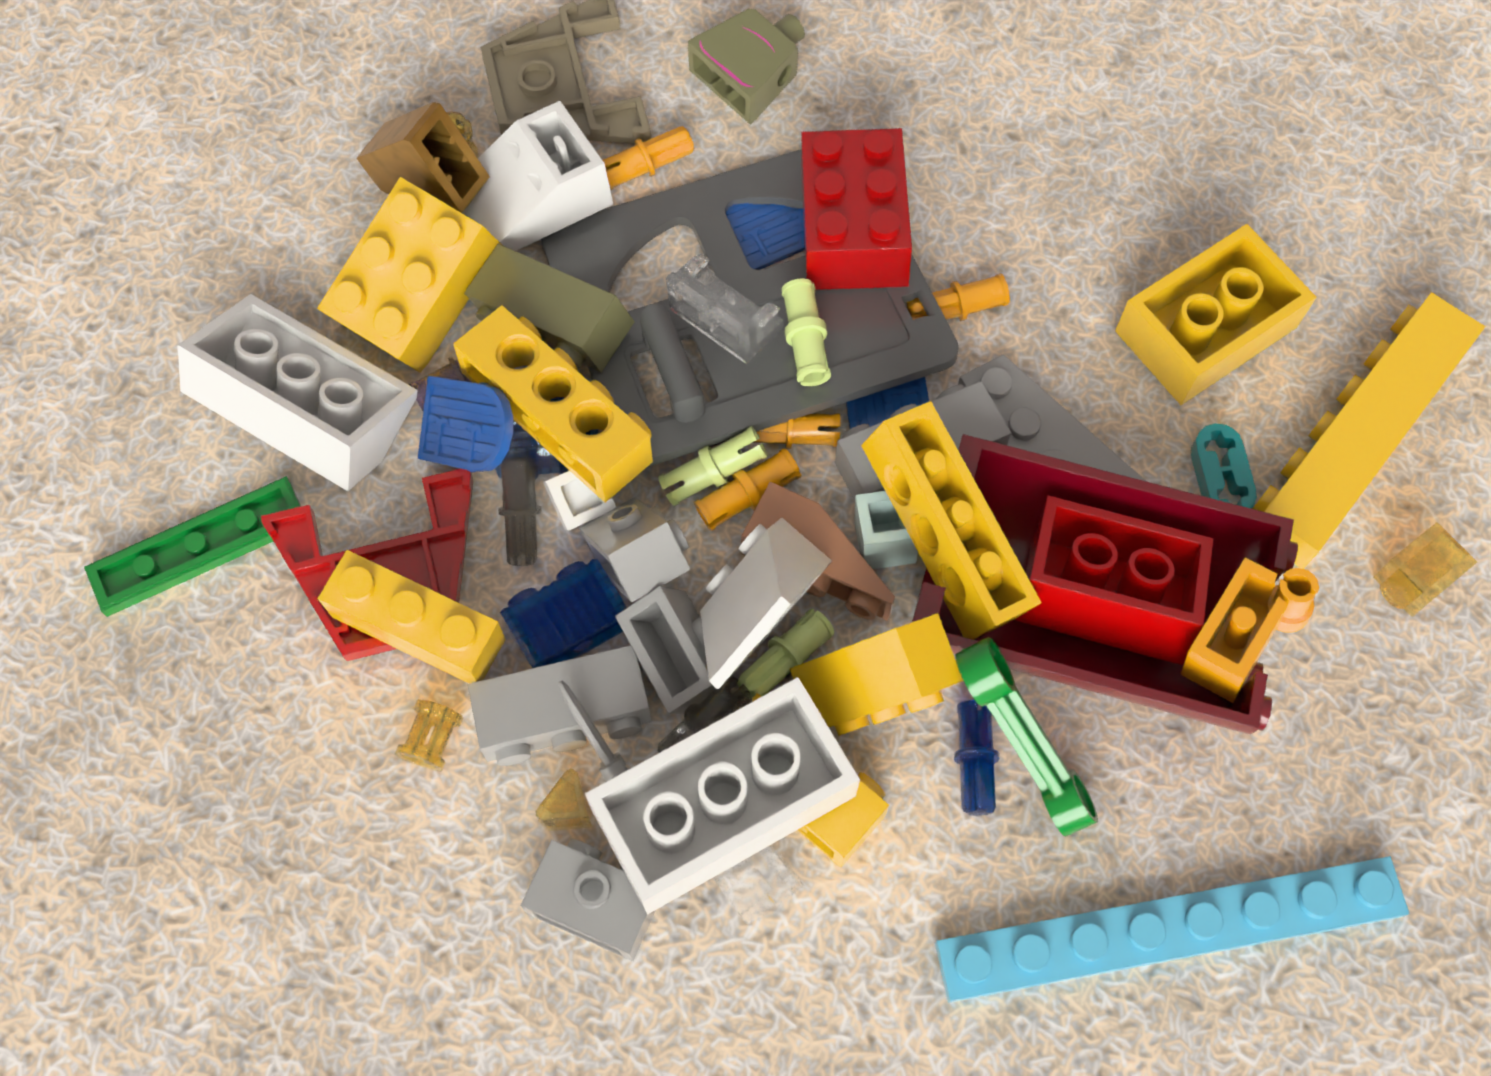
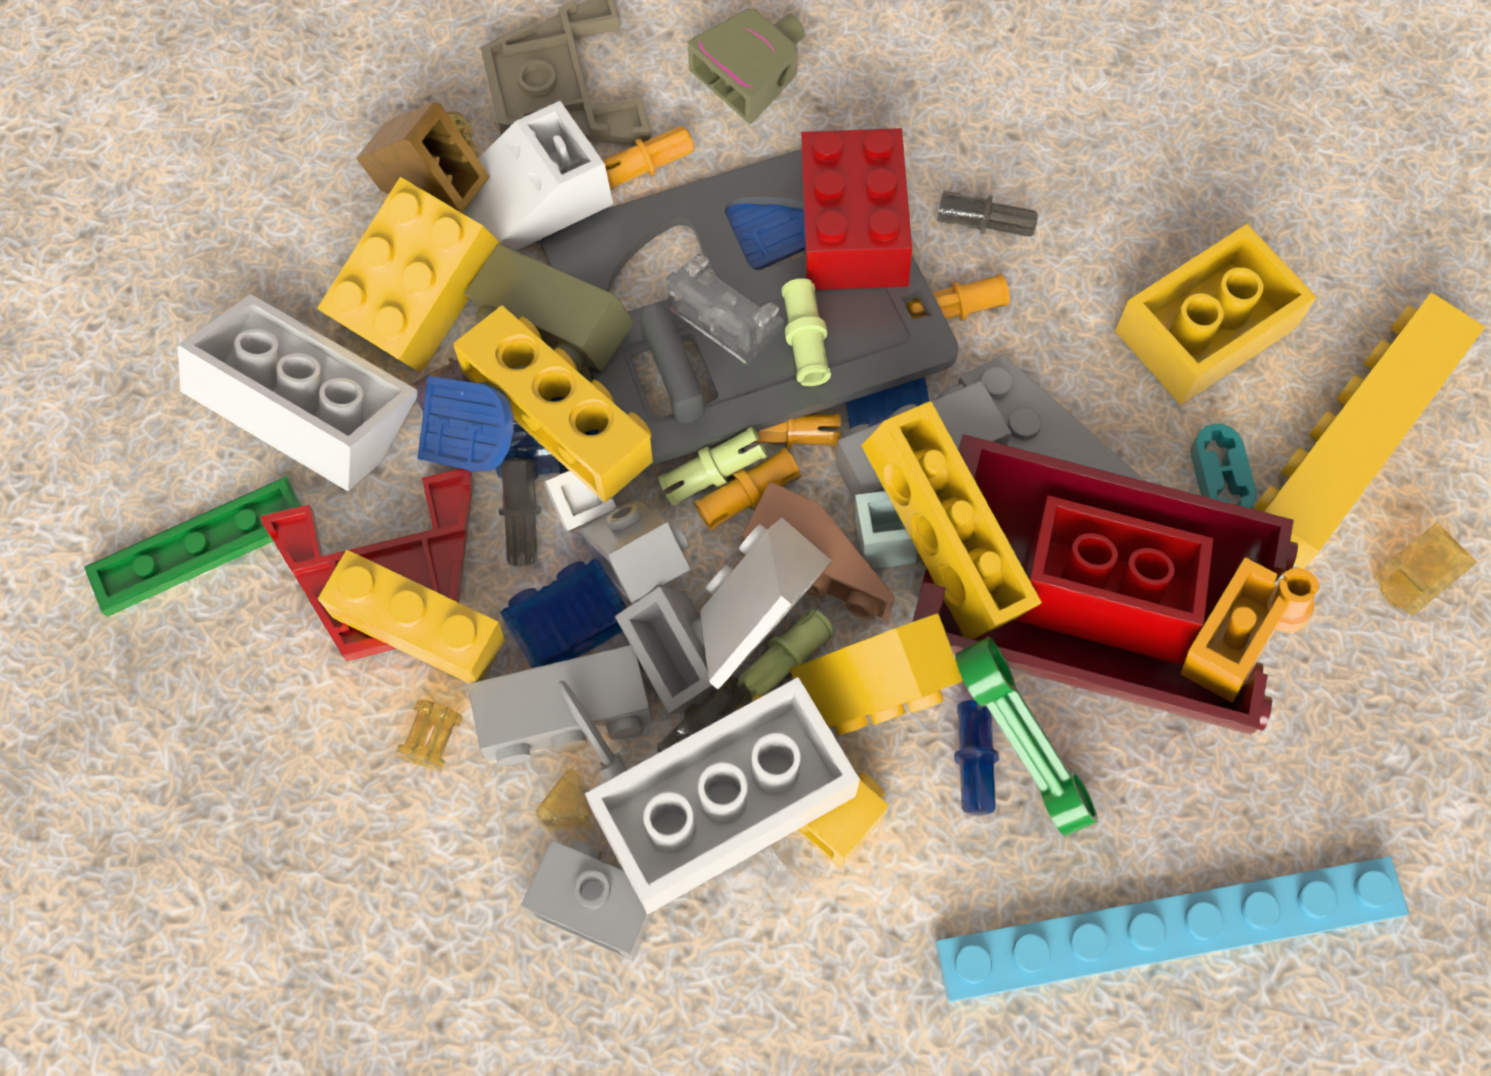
none -> clear smoke axle [937,190,1038,237]

